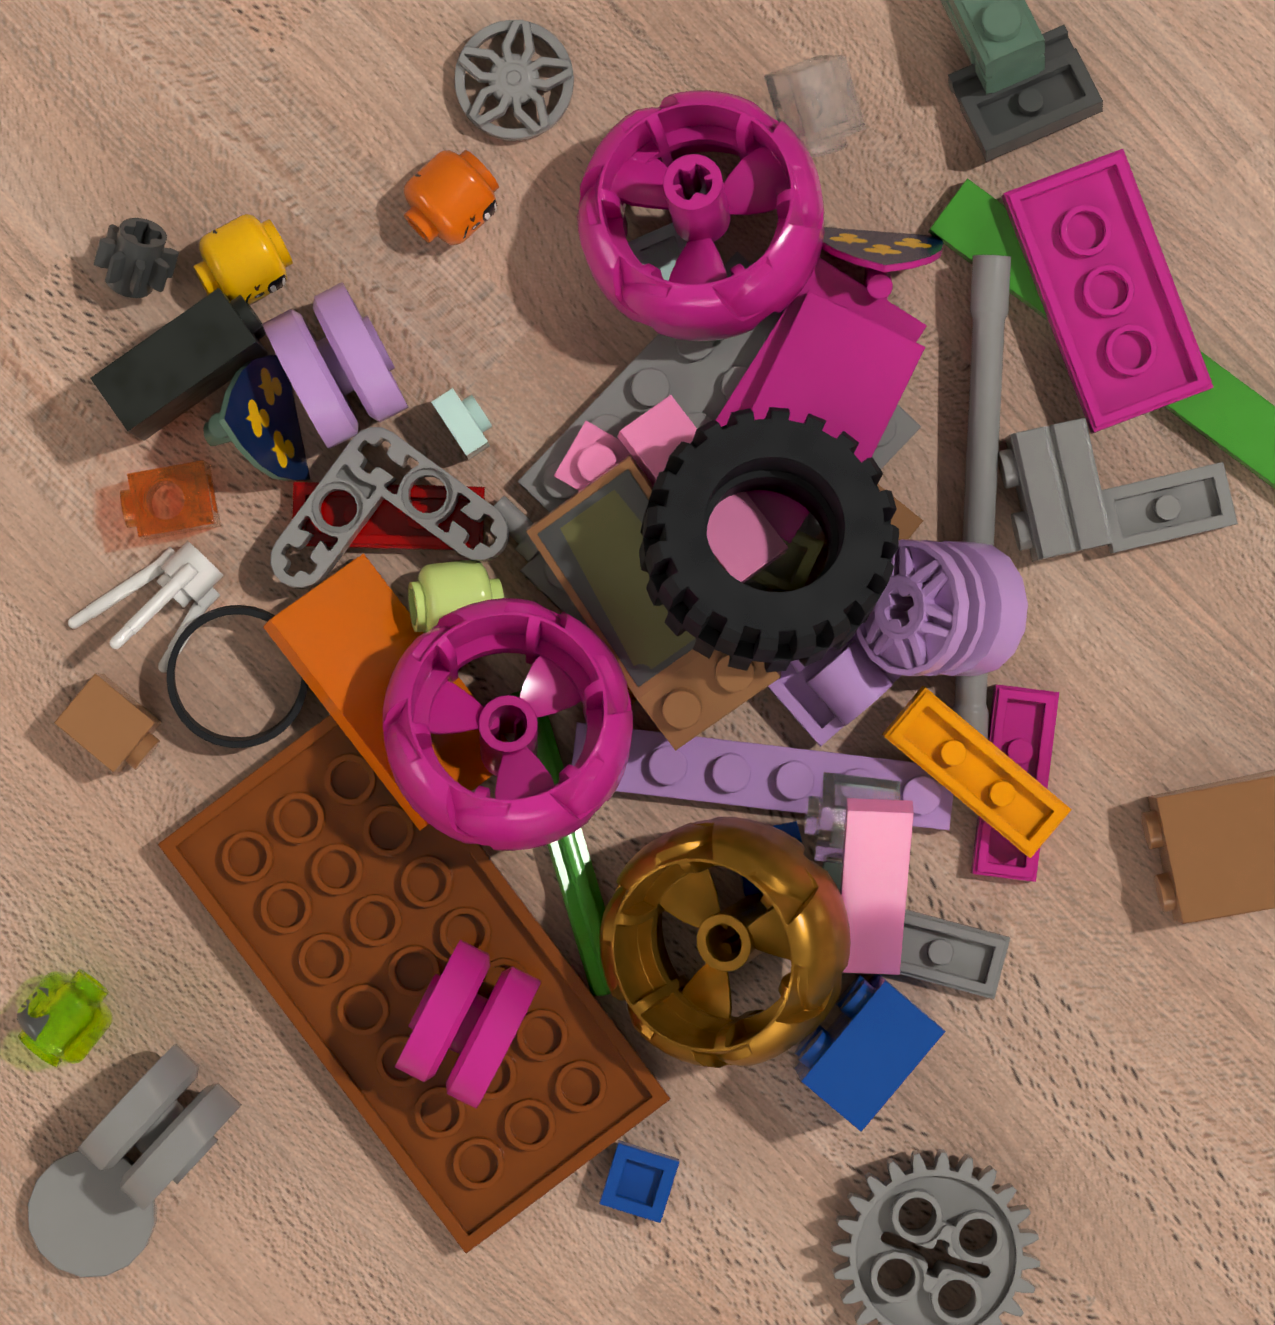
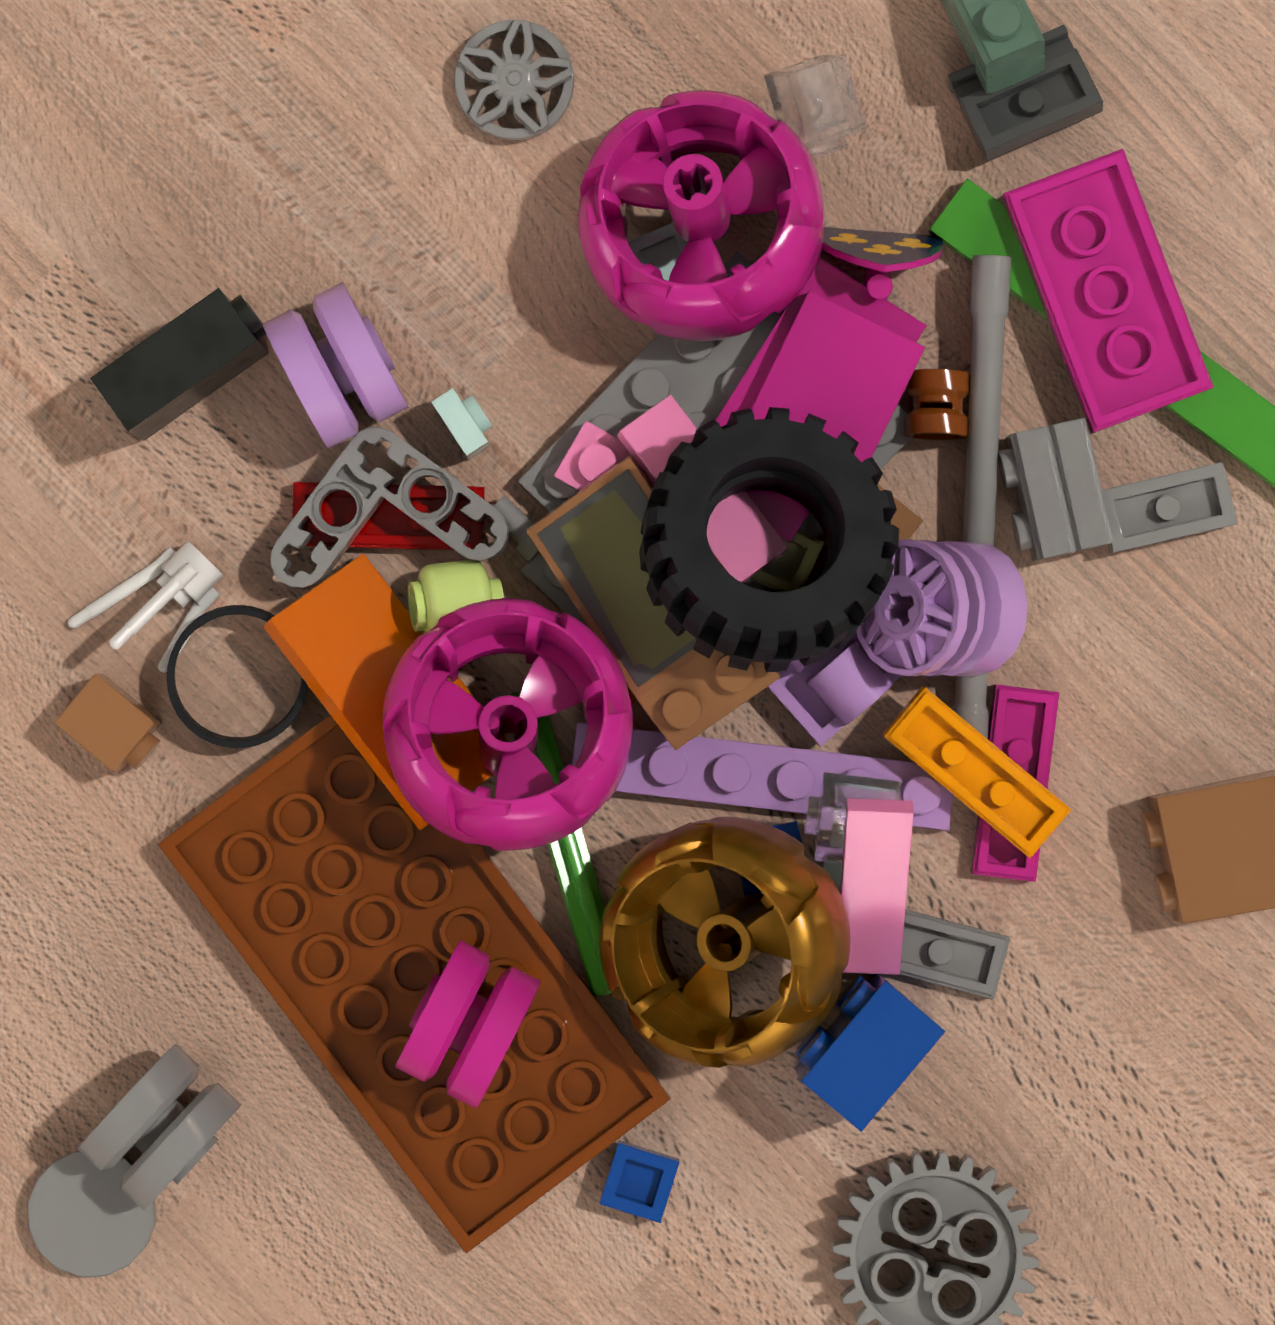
clear neon green head [17,969,113,1067] -> none
dark grey gear [94,218,179,298] -> none
clear orange brick [120,460,221,540] -> none
yellow head [193,214,293,305] -> none
dark blue shield [203,355,310,482] -> none
orange head [404,150,499,245] -> none
none -> dark orange wheel [904,369,970,440]

